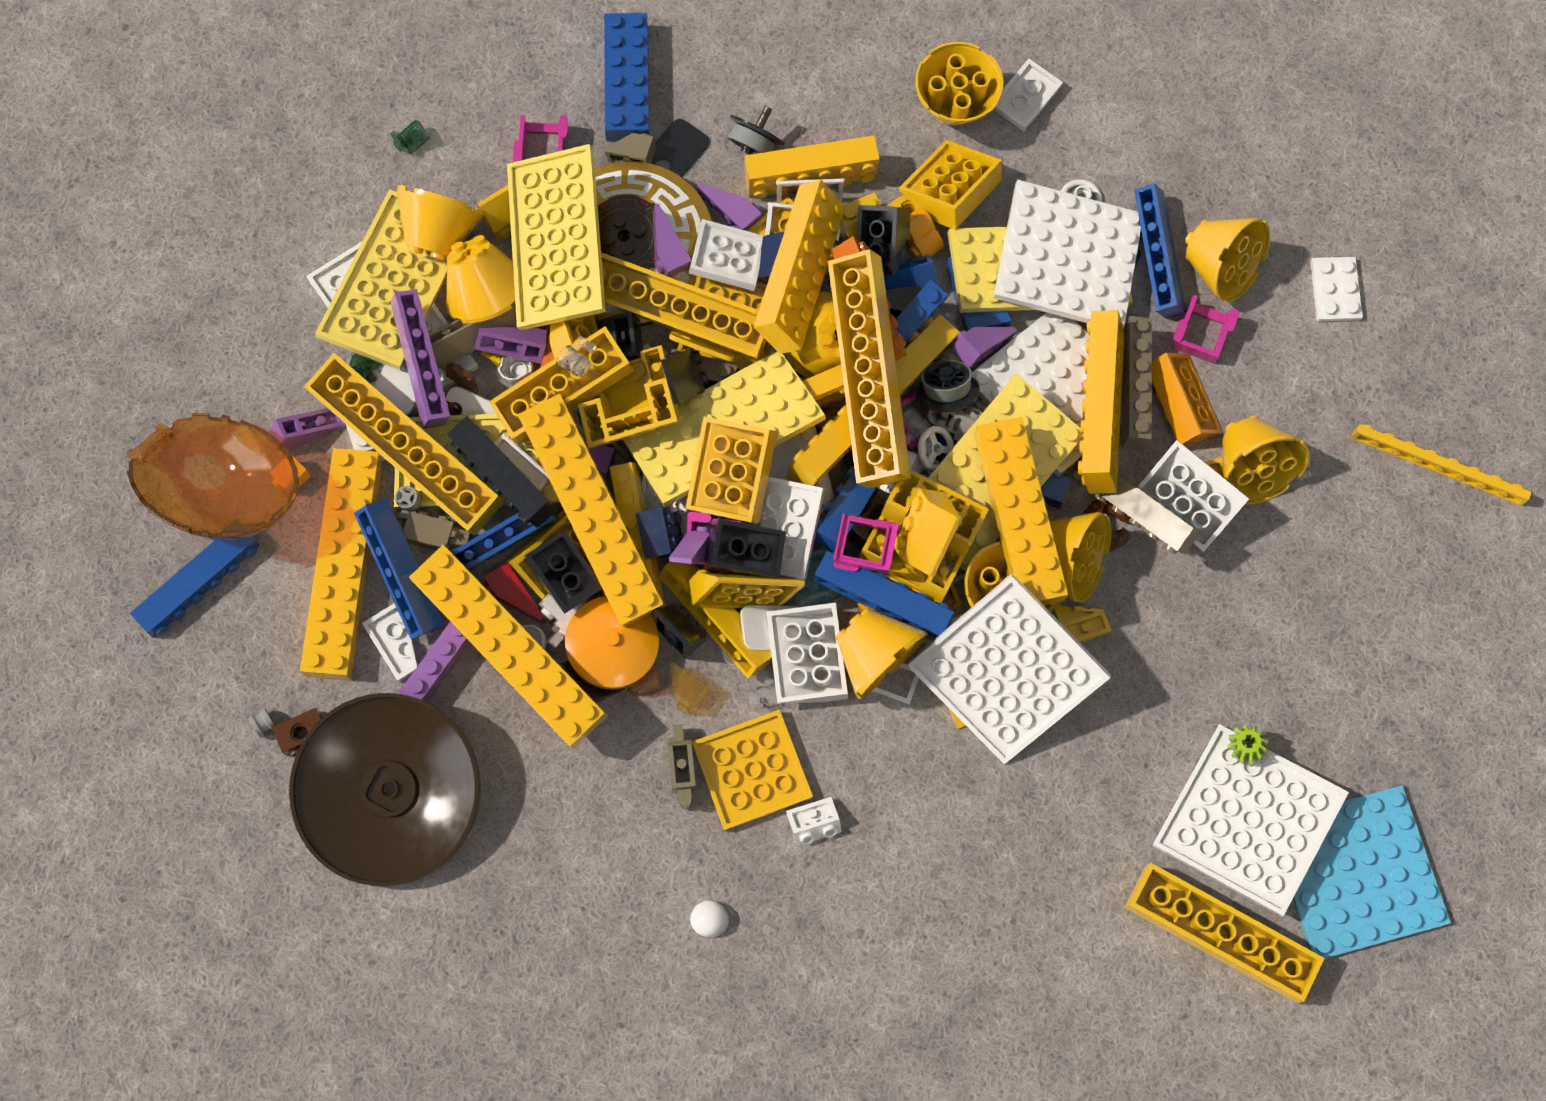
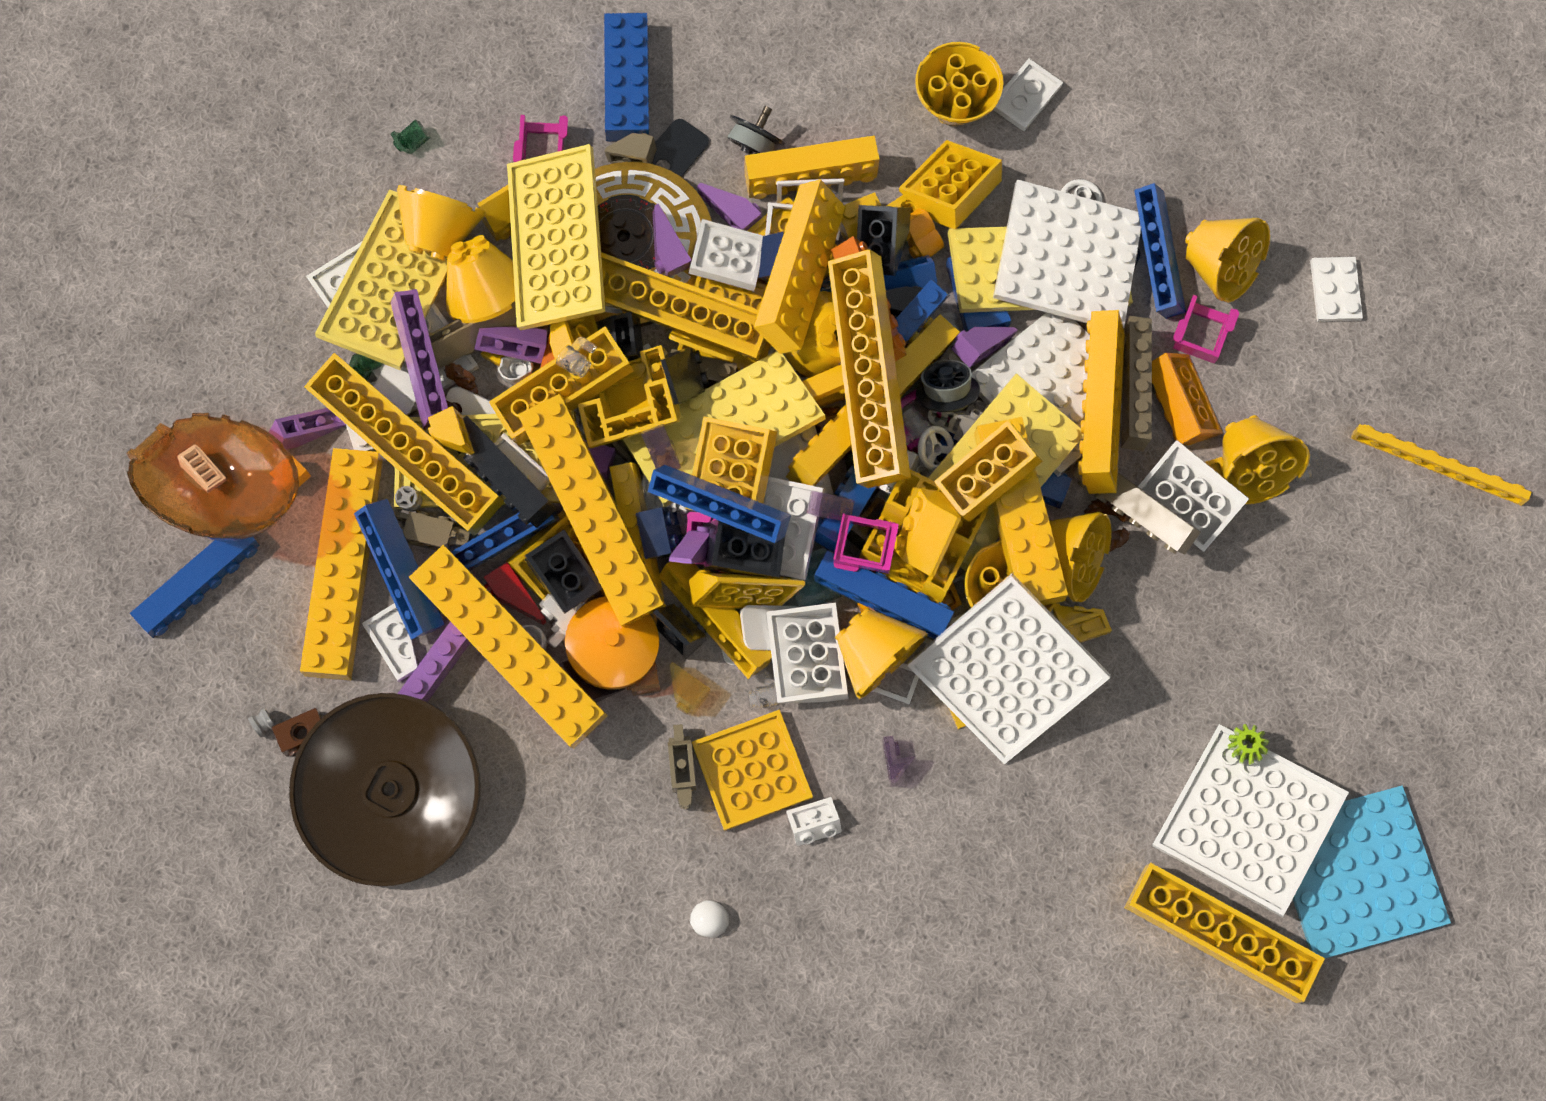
none -> light nougat slope [178,444,227,493]
none -> yellow slope [428,406,474,455]
none -> slope [641,424,681,469]
none -> blue brick [648,465,791,543]
none -> slope [806,491,855,521]
none -> clear purple slope [882,736,915,787]
none -> yellow brick [934,420,1043,522]

